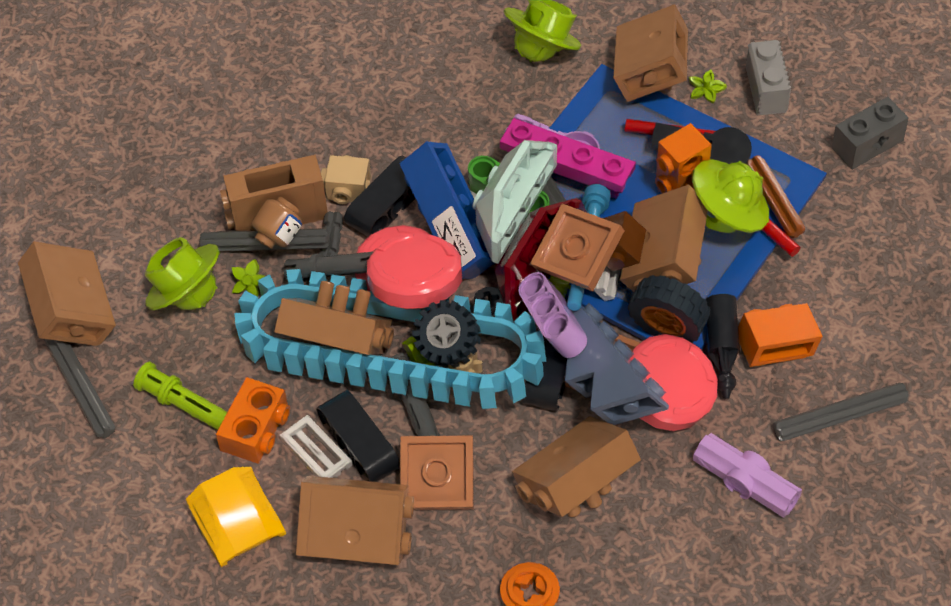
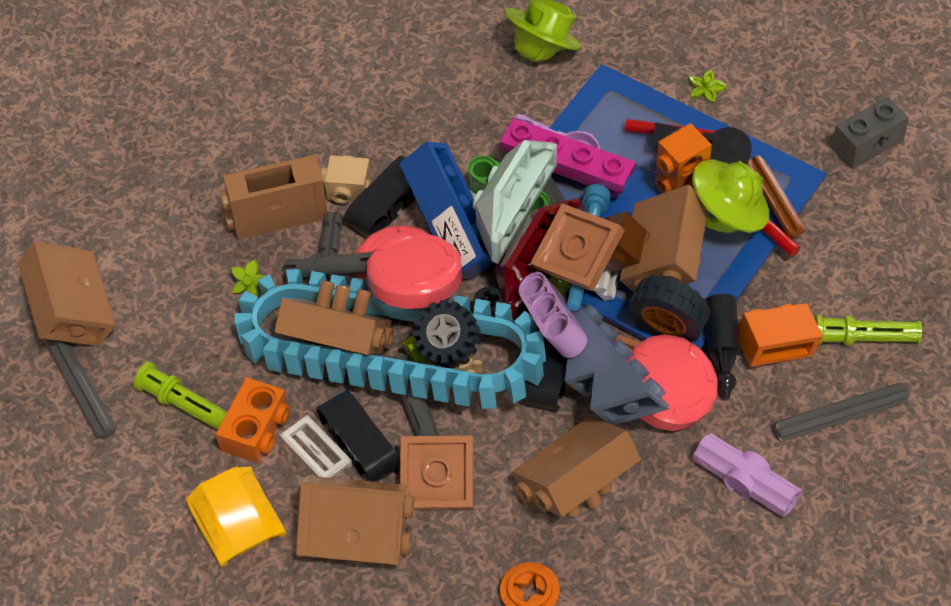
lime helmet [145,237,220,310] -> none
dark grey axle [199,228,330,251] -> none
medium nougat head [252,197,302,249] -> none
medium nougat piece [613,4,688,102] -> none
light grey brick [745,40,791,116] -> none
none -> lime pin [814,314,922,346]

